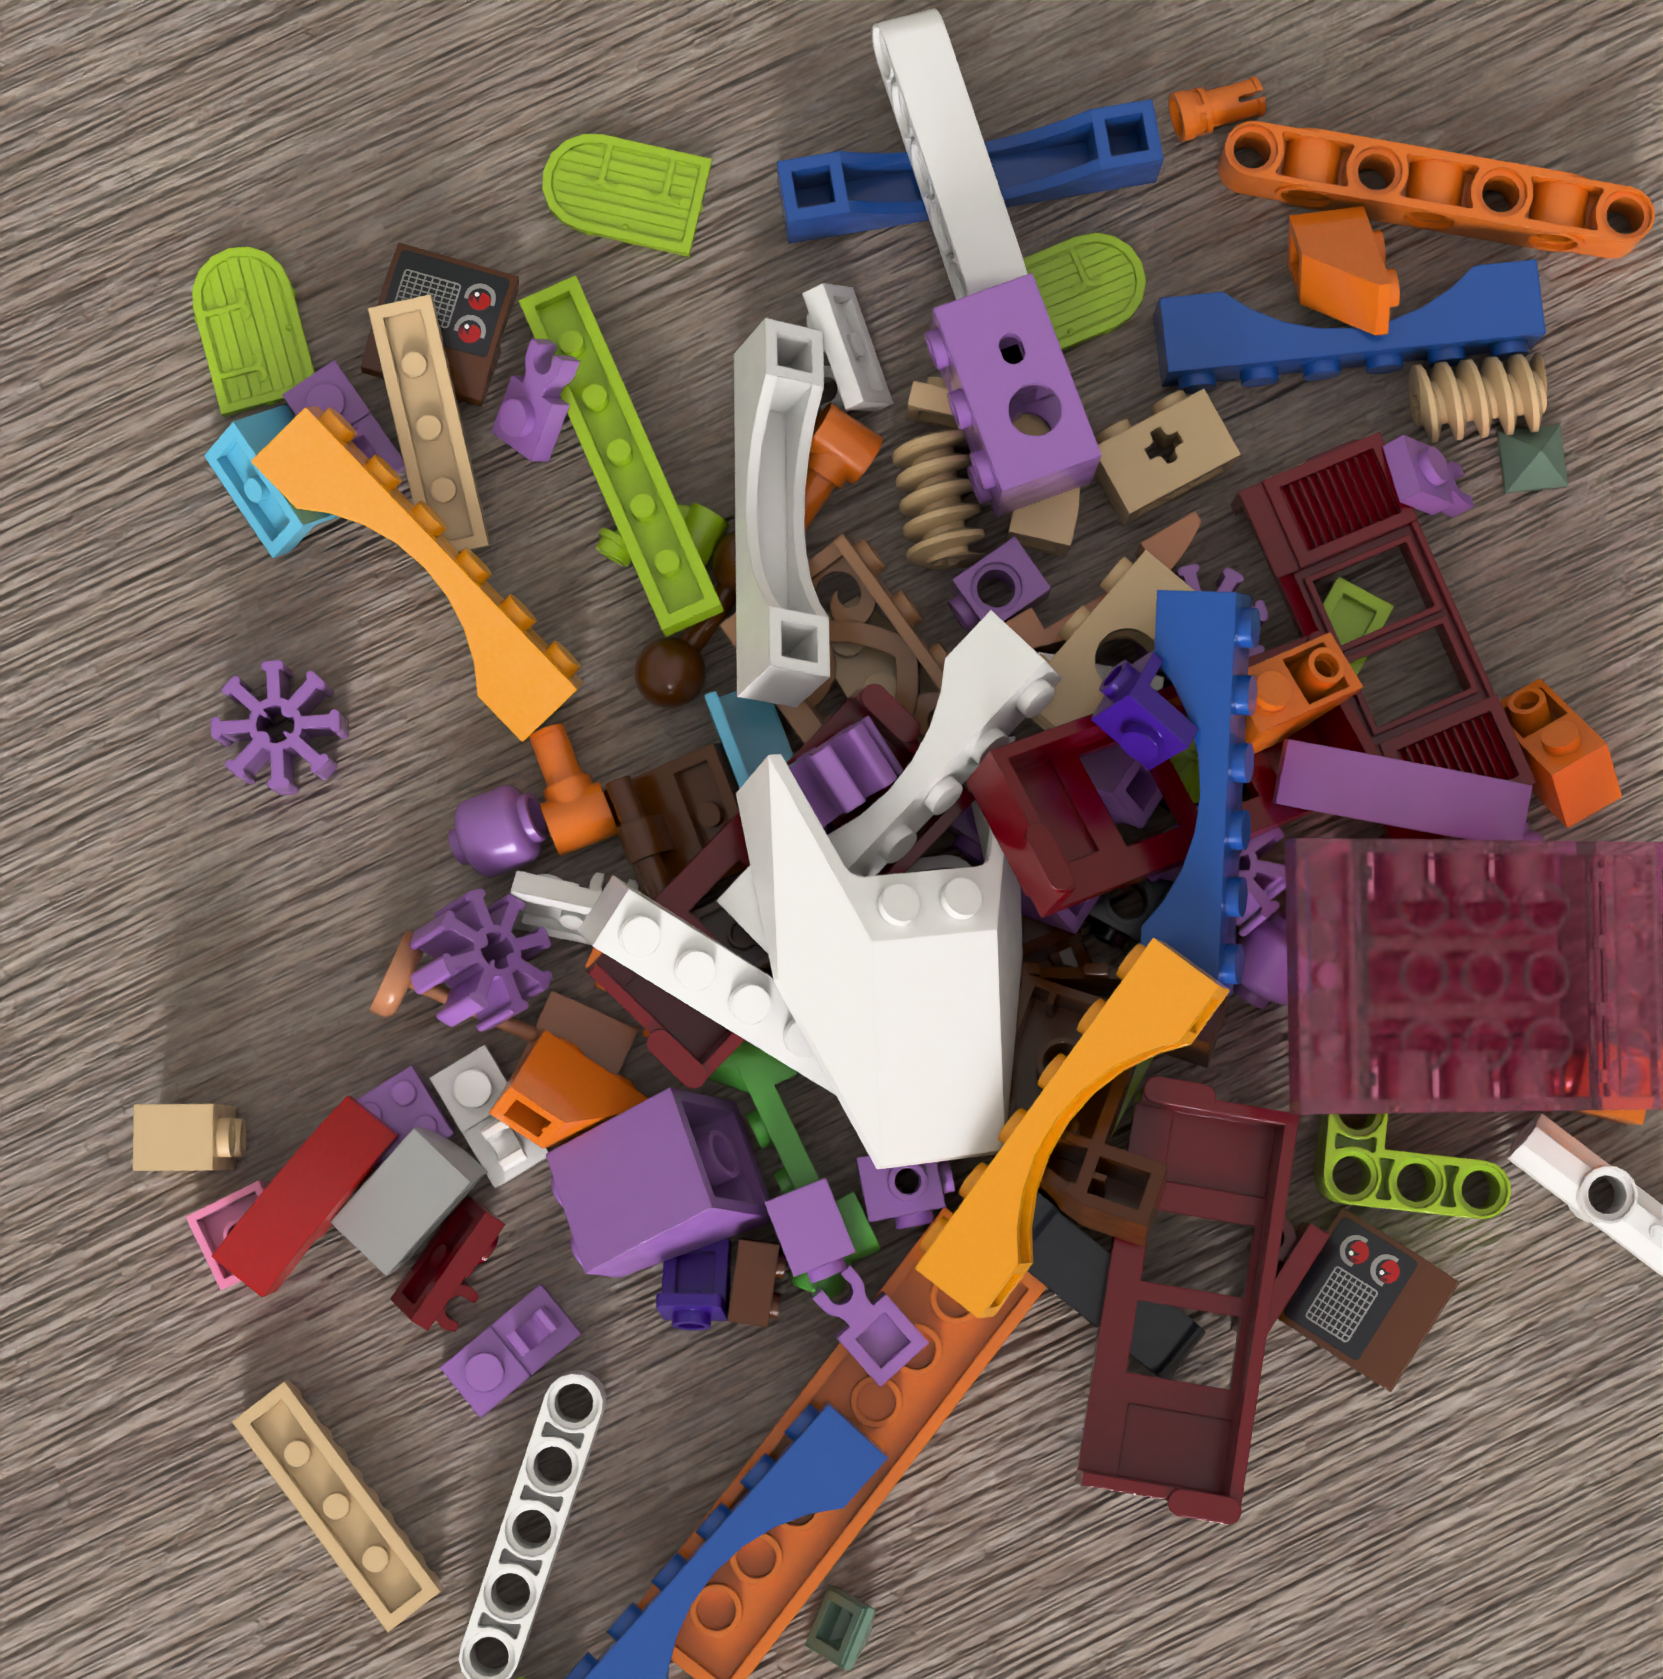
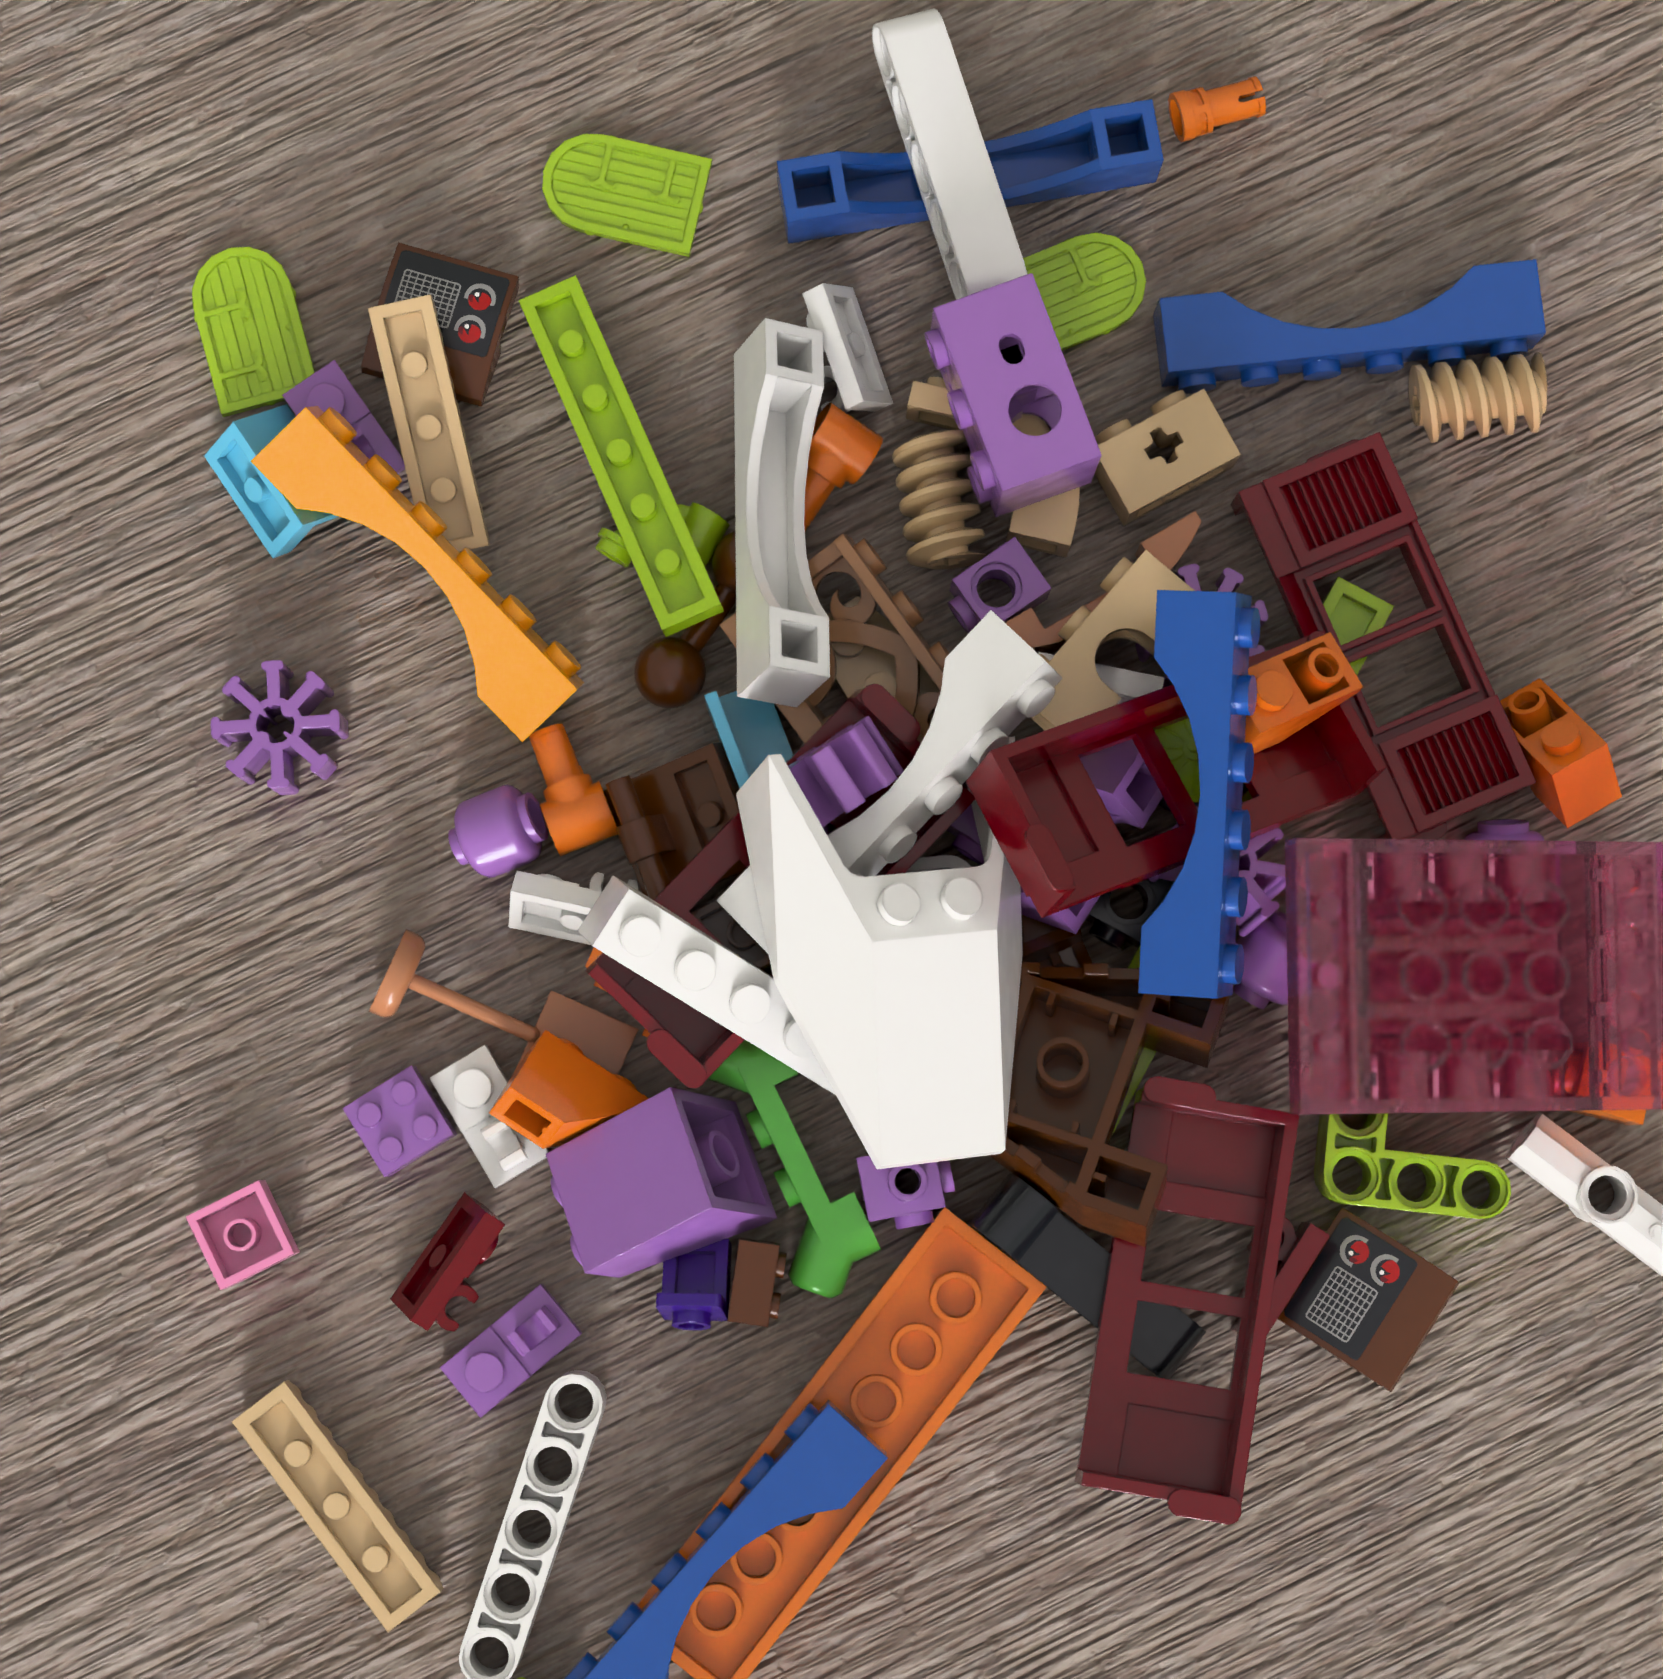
tan brick [133,1104,247,1171] -> none
red slope [211,1095,400,1297] -> none
light grey brick [330,1127,488,1276] -> none
medium lavender gear [409,889,552,1031] -> none
medium lavender plate [491,339,580,462] -> none
medium lavender brick [764,1178,855,1283] -> none
sand green slope [805,1584,875,1671] -> none
medium lavender plate [810,1263,929,1387] -> none
light orange arch [915,938,1230,1318] -> none
dark purple bracket [1091,651,1199,770] -> none
orange beam [1217,121,1655,259] -> none
medium lavender slope [1272,739,1533,849] -> none
orange slope [1287,206,1400,336] -> none
medium lavender plate [1382,435,1474,518] -> none
sand green slope [1496,424,1568,494] -> none

